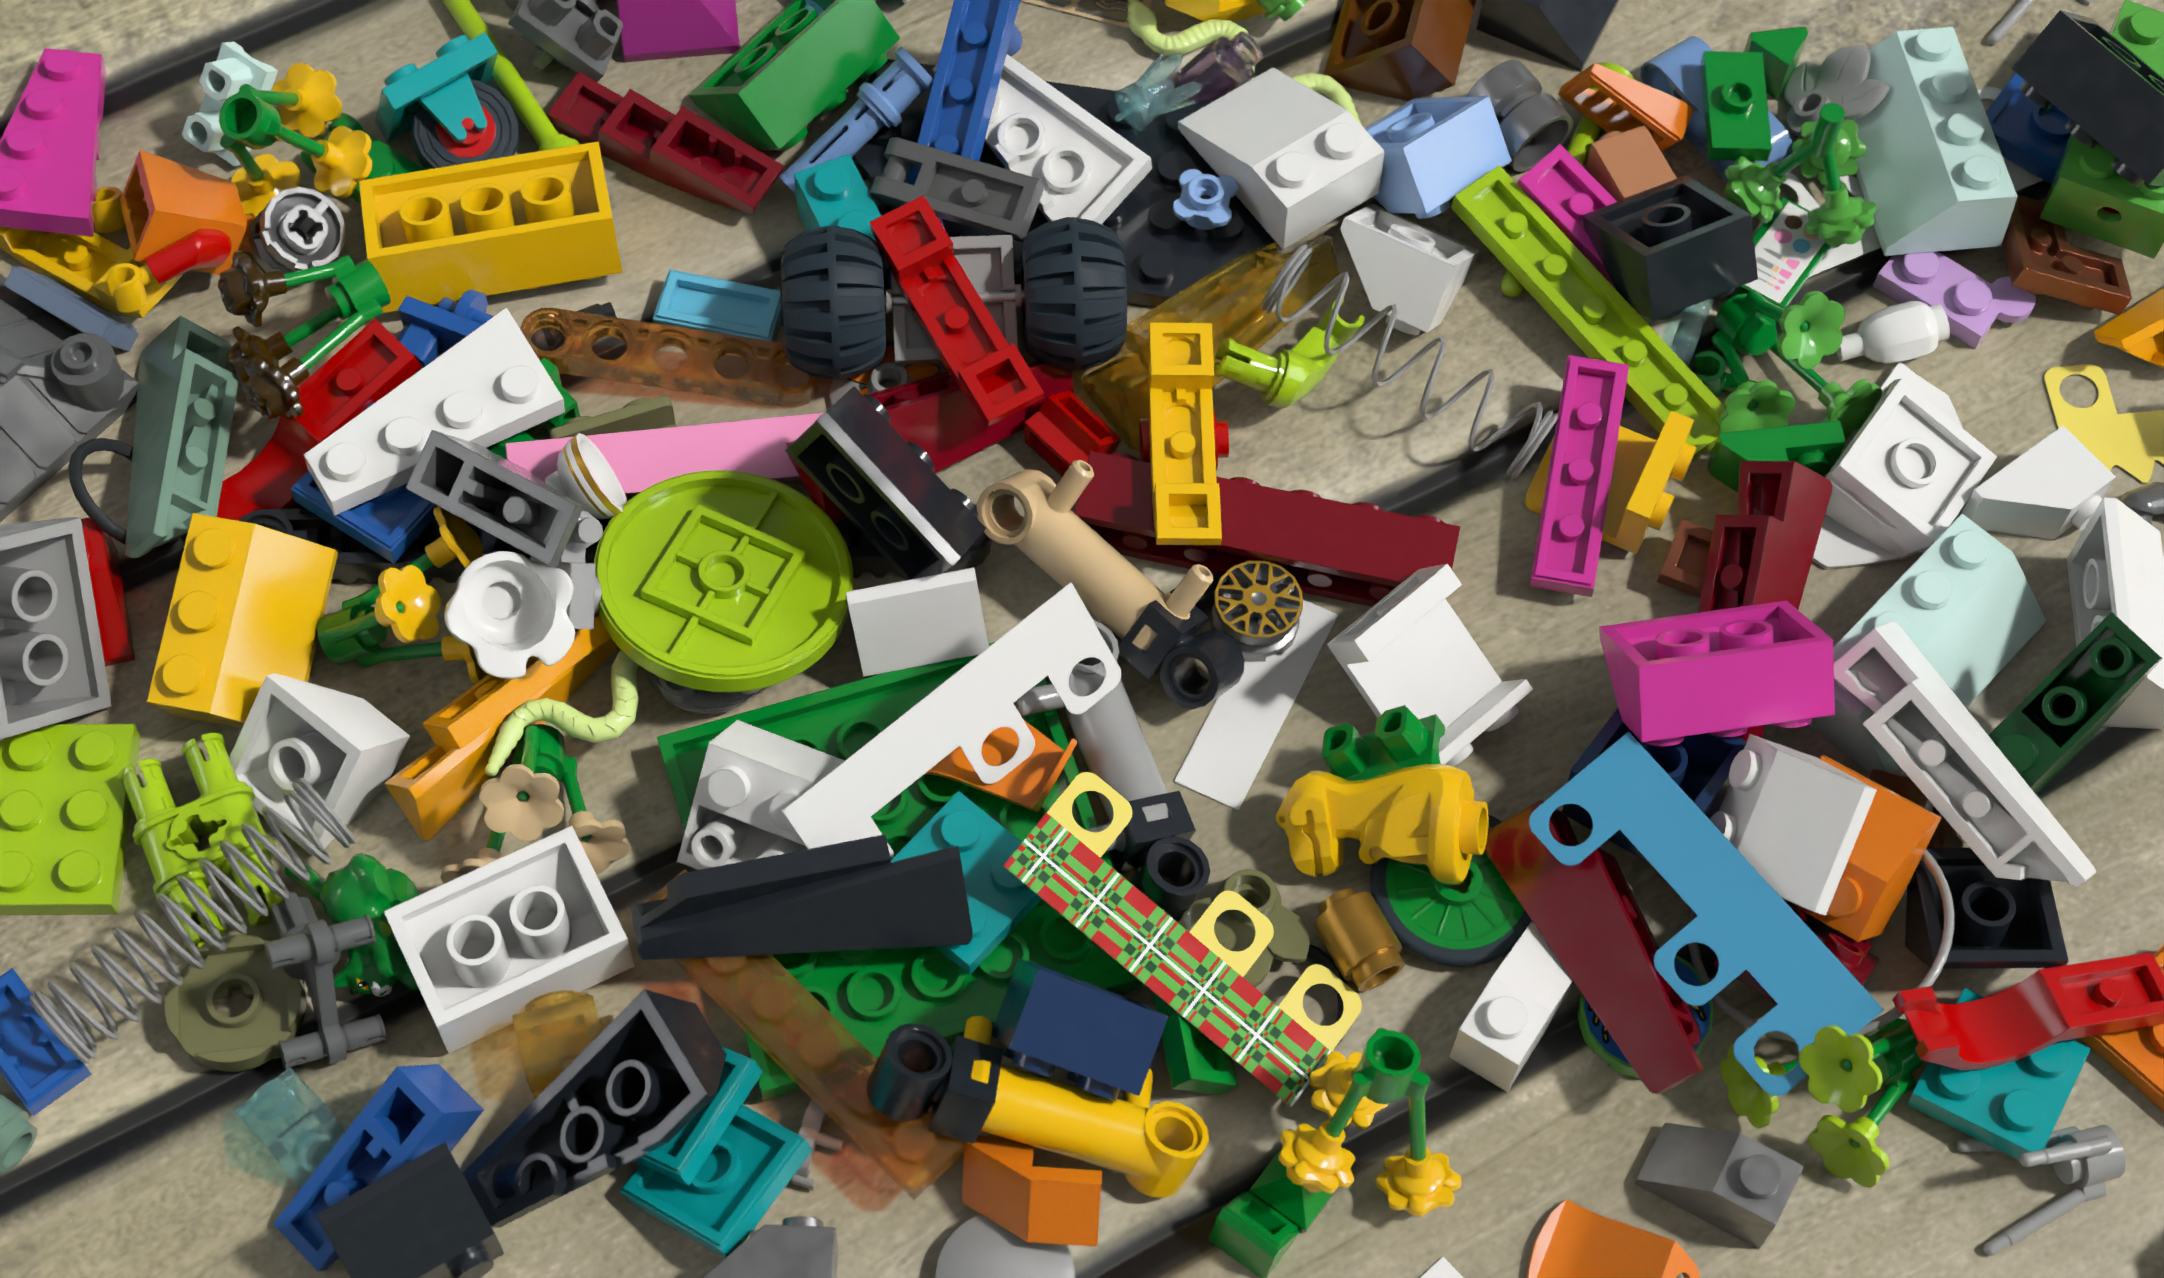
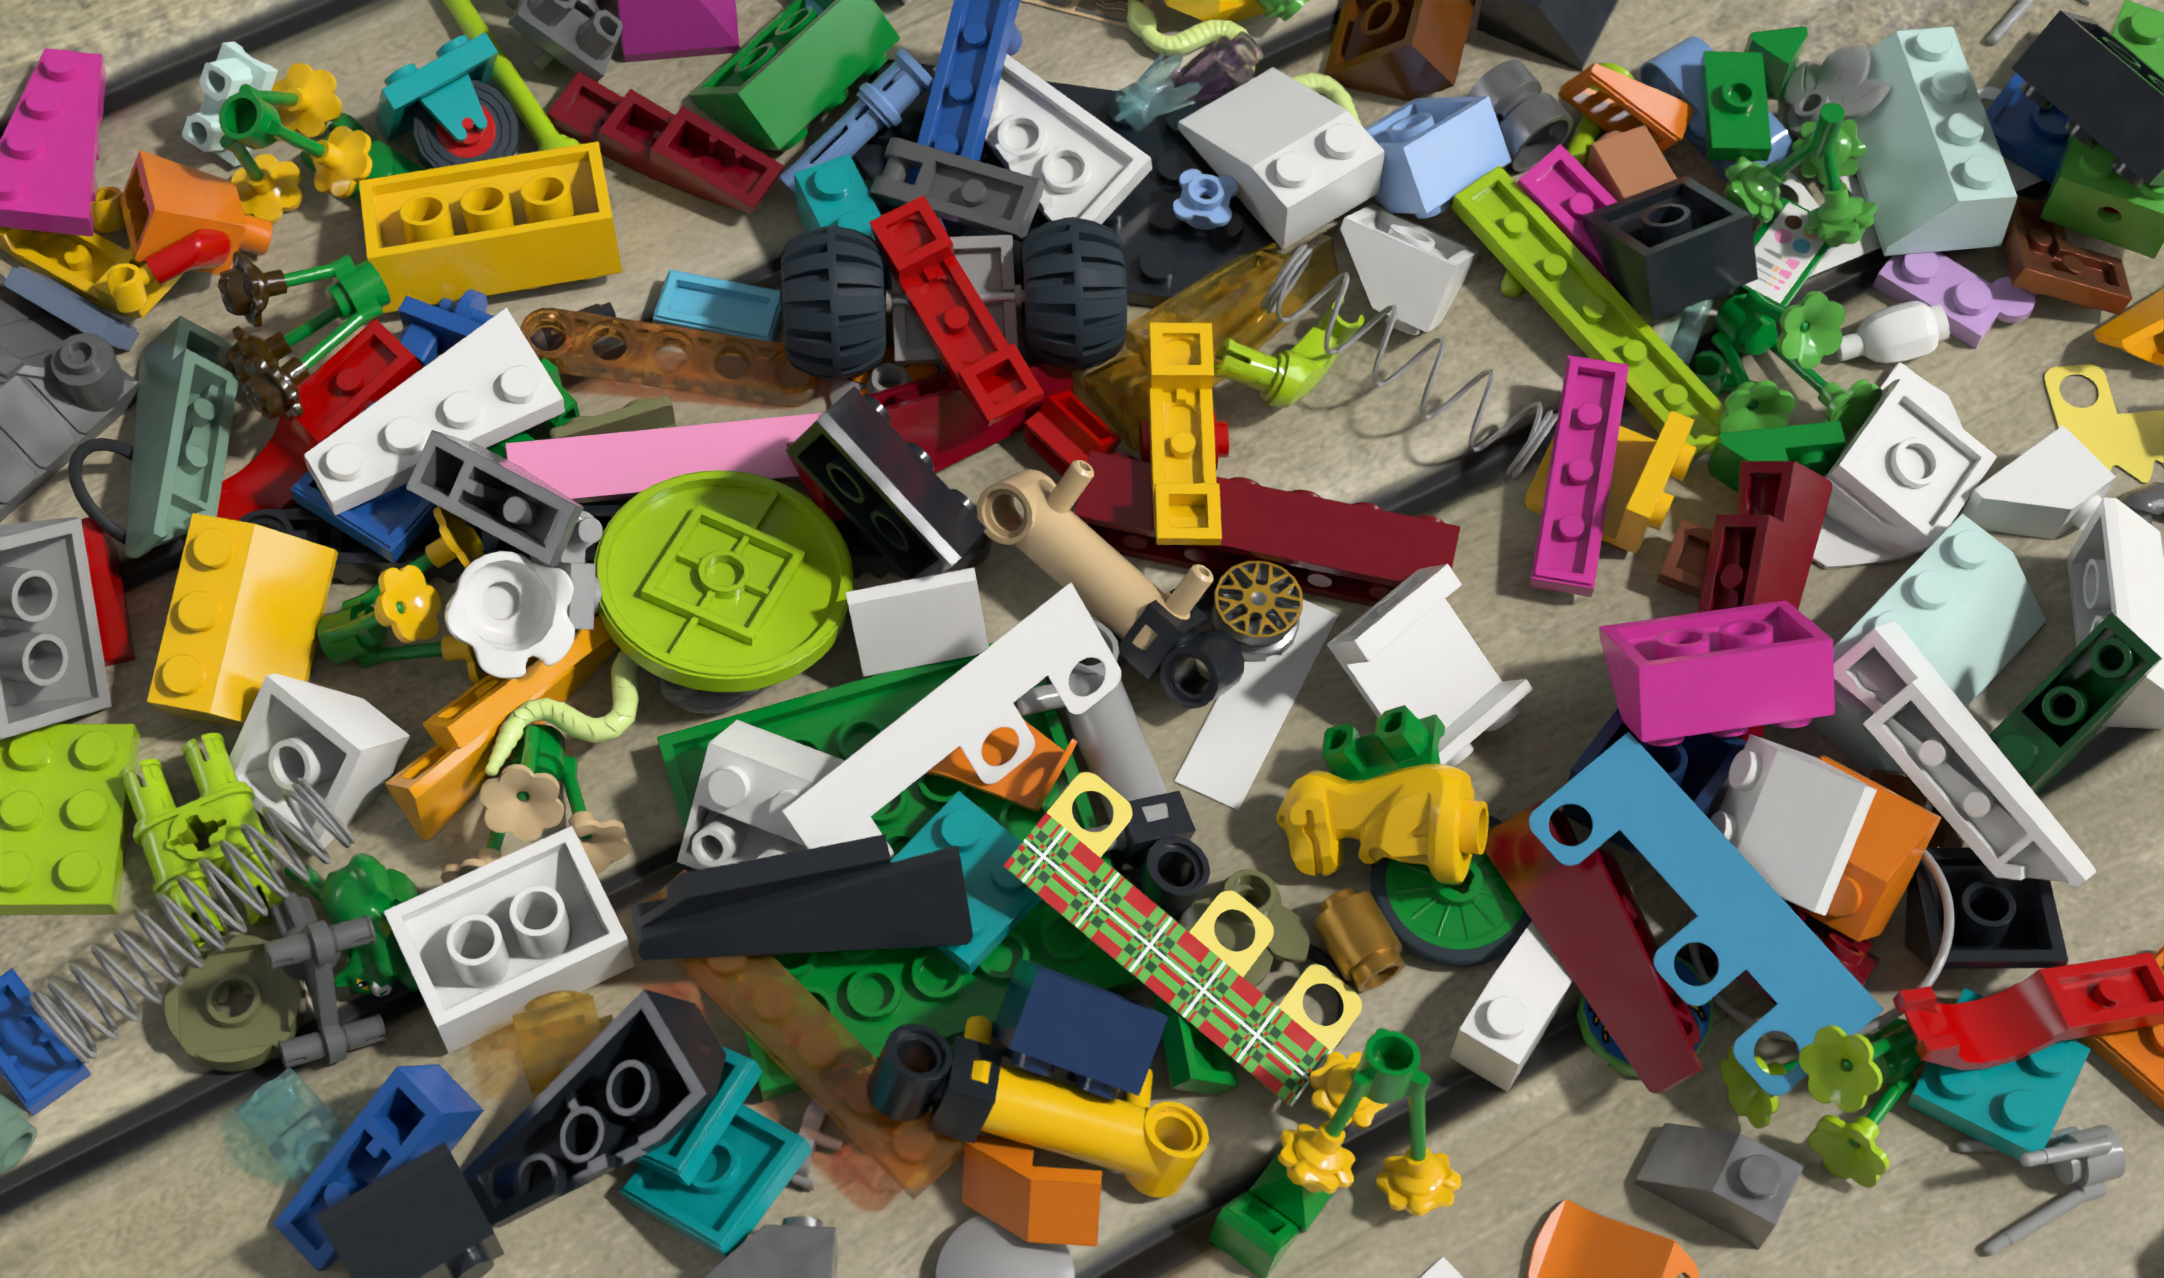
flat silver wheel [249,187,346,274] -> none
white piece [545,433,627,520] -> none

